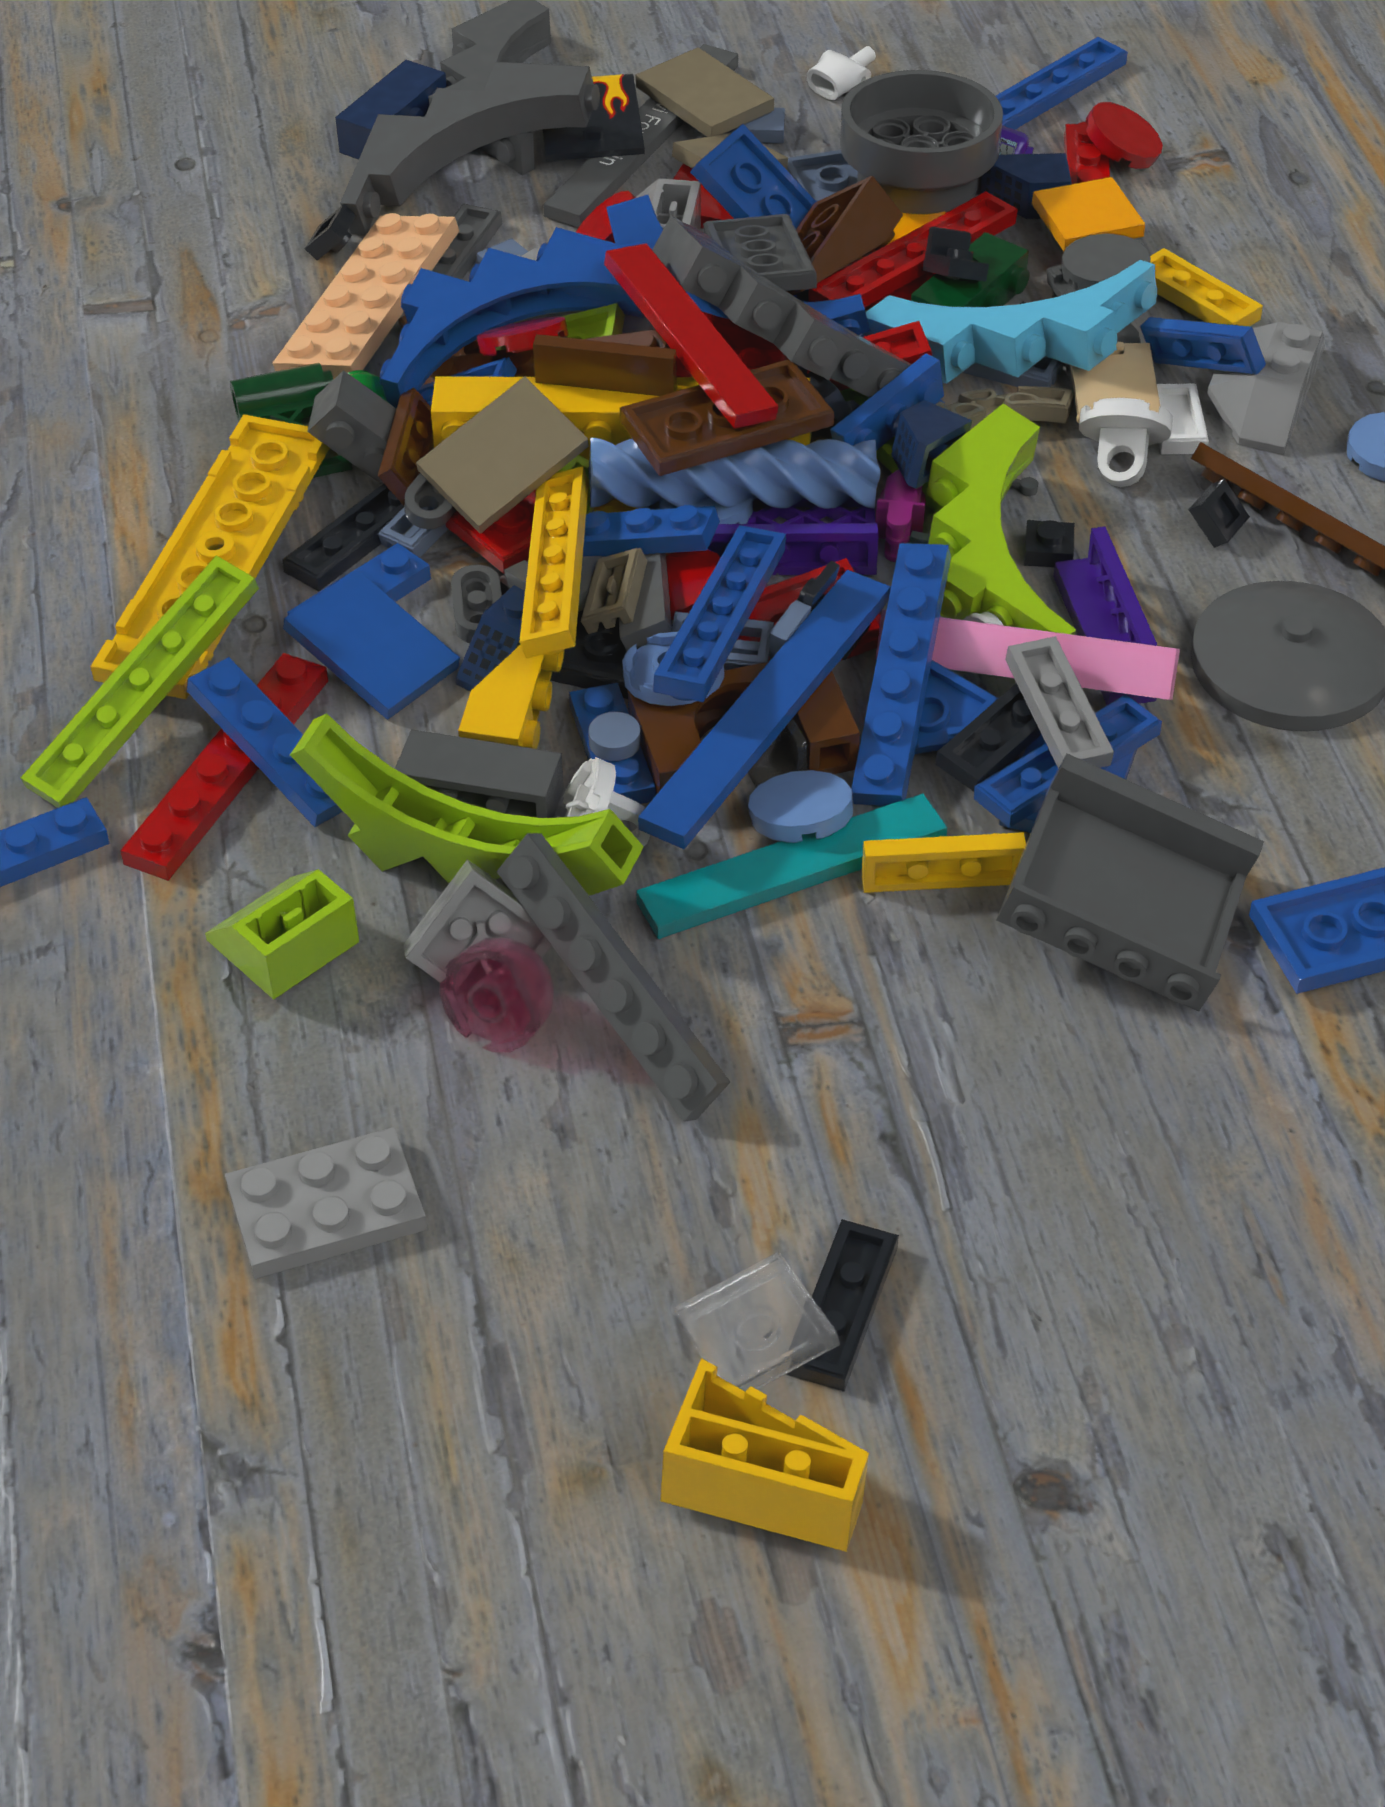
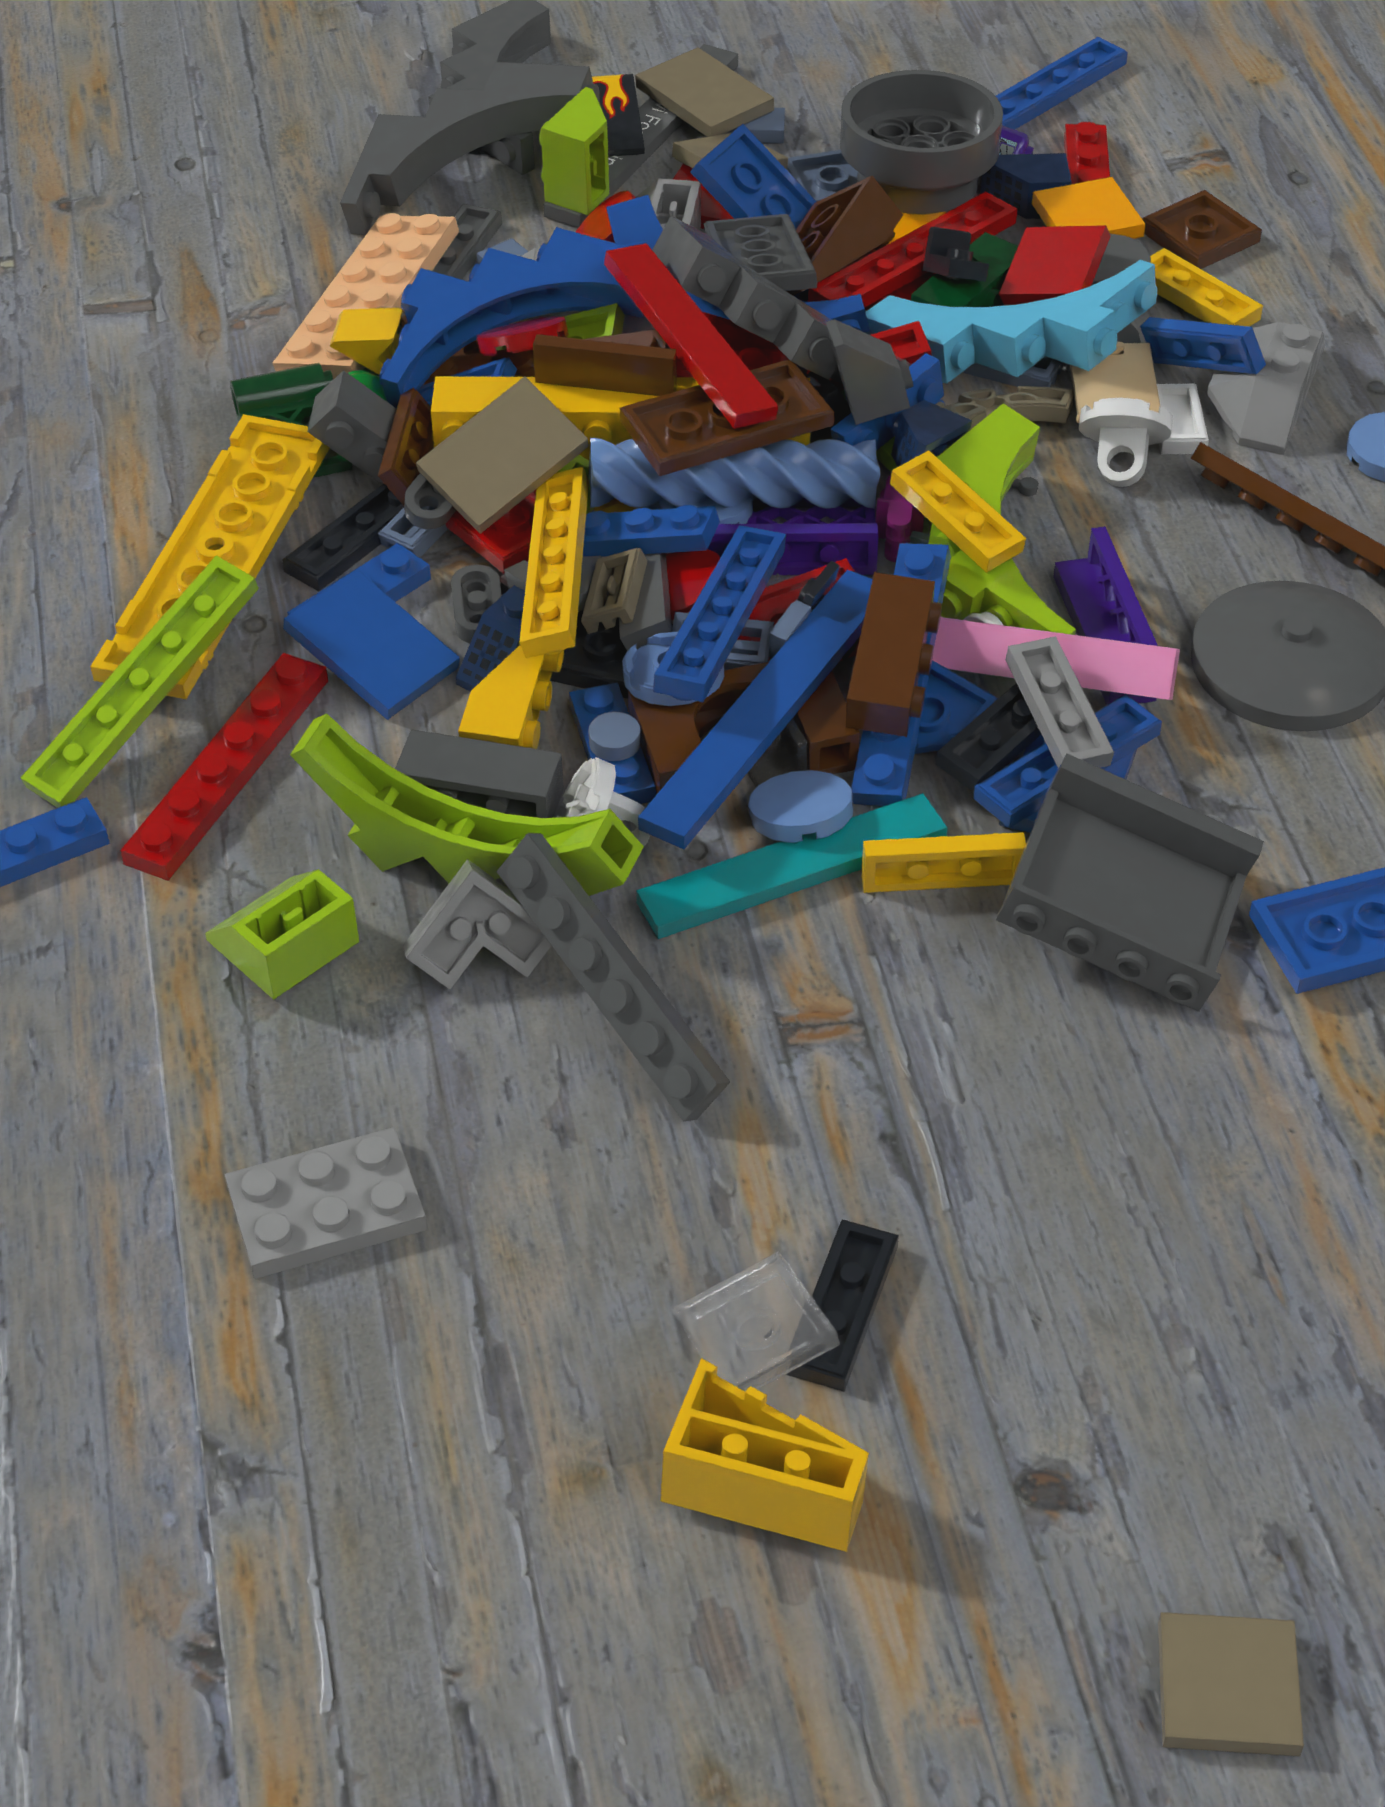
blue plate [187,657,343,827] -> none
black plate [305,204,356,261] -> none
dark blue brick [335,60,447,160] -> none
clear pink cylinder [439,938,555,1052] -> none
white piece [807,46,876,100] -> none
black plate [1024,520,1075,568] -> none
red tile [1085,102,1163,169] -> none
black plate [1188,479,1250,548] -> none
none -> yellow slope [330,308,403,375]
none -> lime slope [539,87,610,215]
none -> dark grey slope [826,319,914,425]
none -> reddish brown brick [846,572,942,737]
none -> yellow plate [890,450,1026,573]
none -> red tile [999,225,1111,305]
none -> reddish brown tile [1142,190,1262,269]
none -> dark tan tile [1158,1612,1304,1756]

